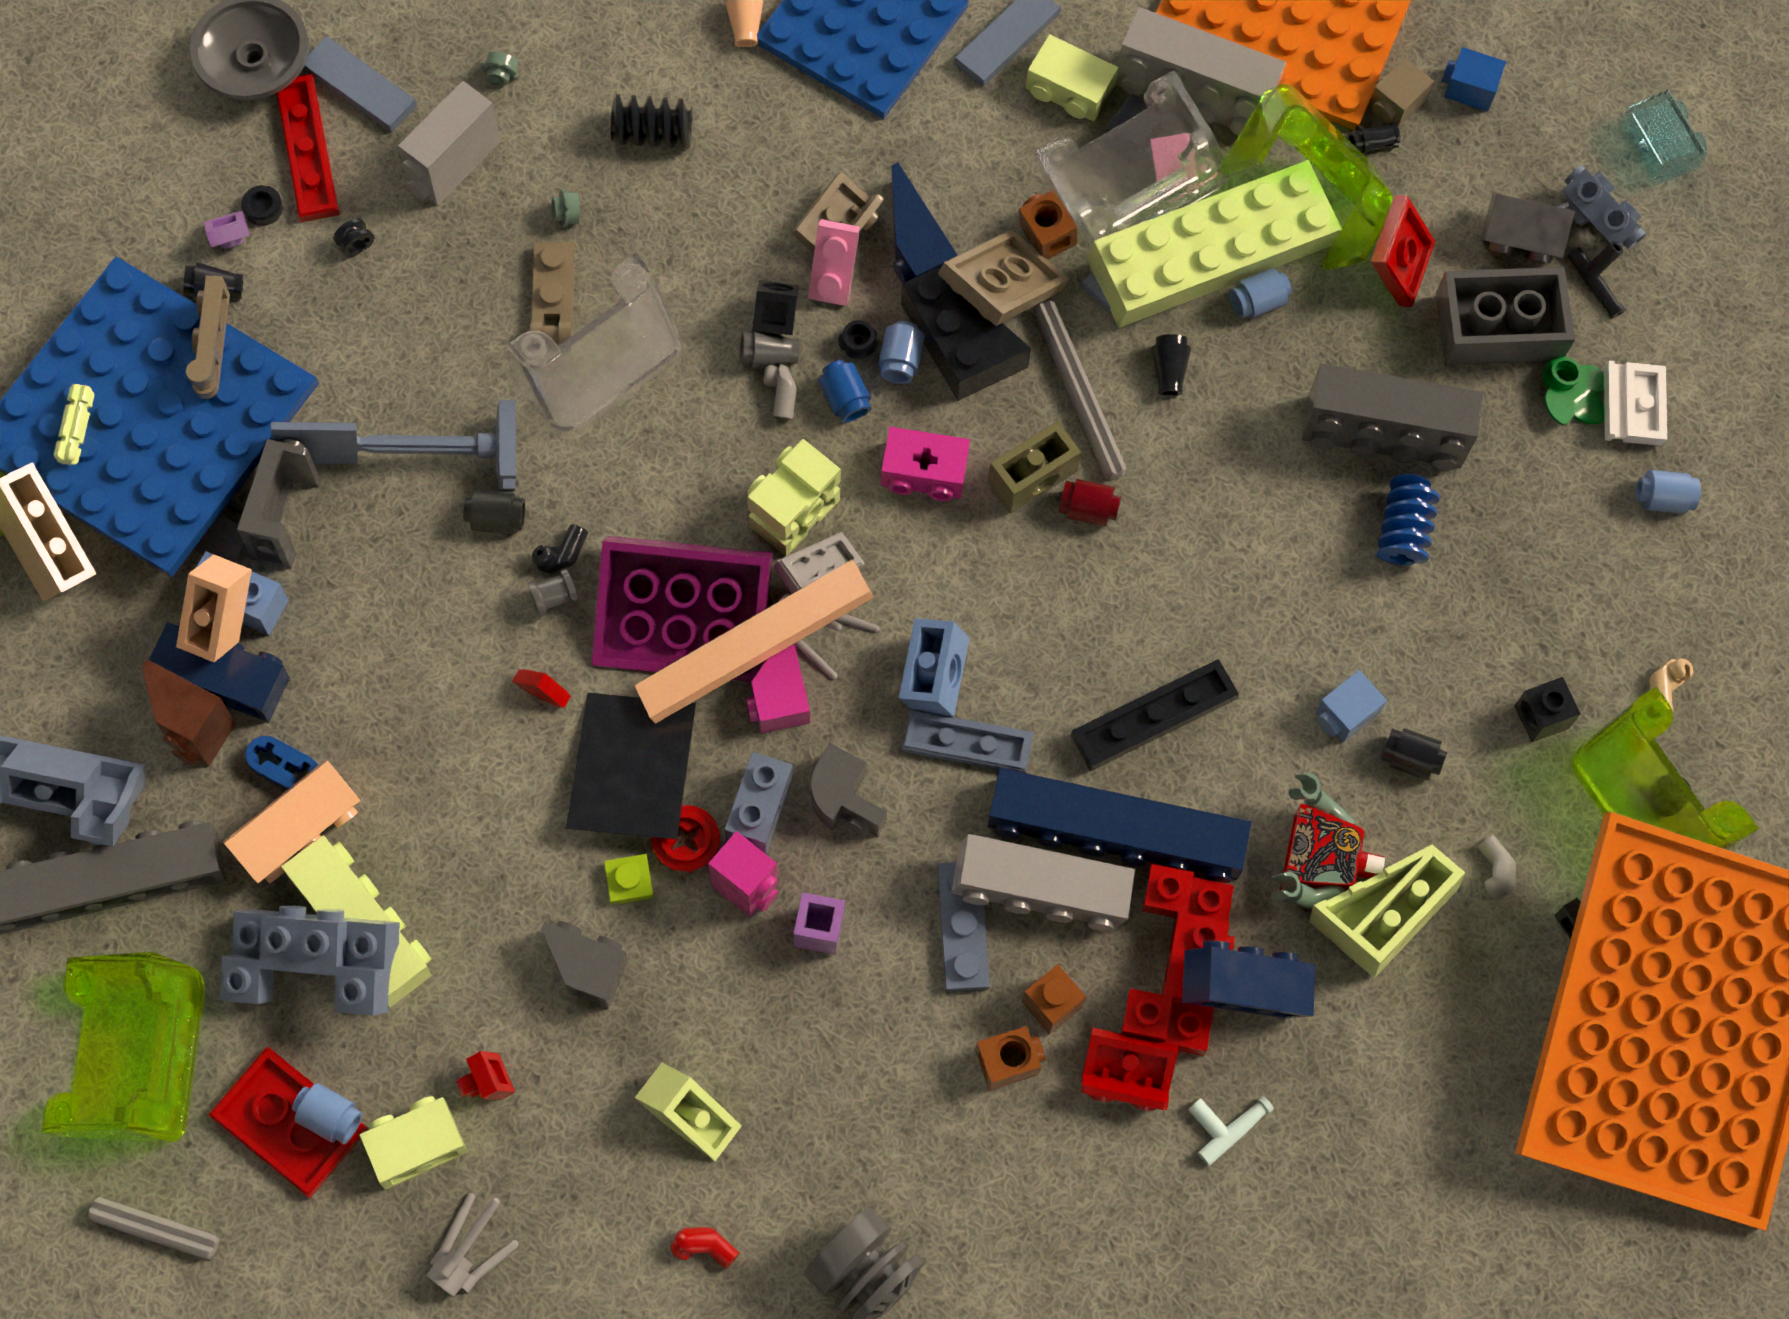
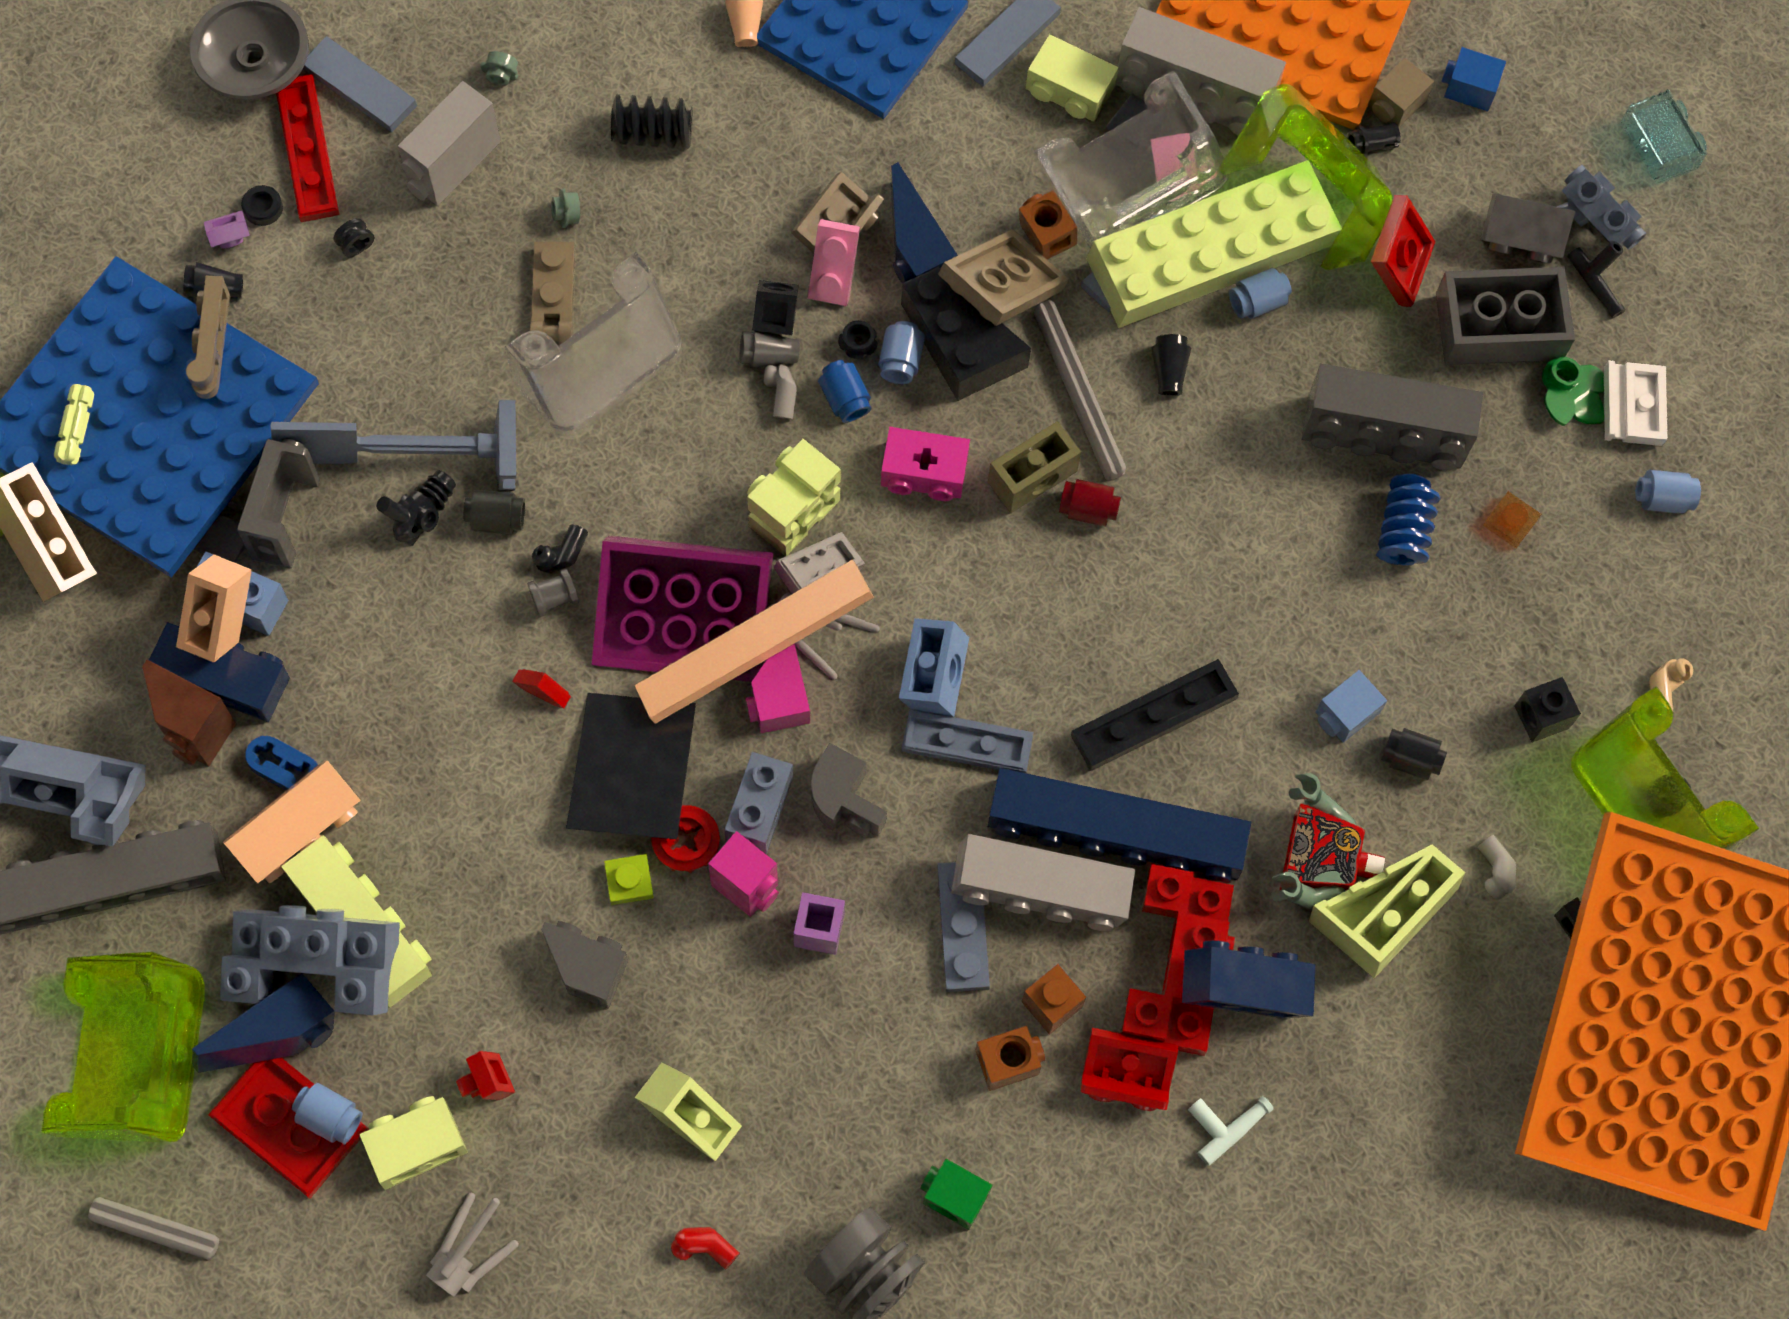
none -> dark blue slope [192,973,335,1073]
none -> black piece [376,470,456,546]
none -> green brick [920,1159,993,1230]
none -> clear orange plate [1483,491,1542,549]

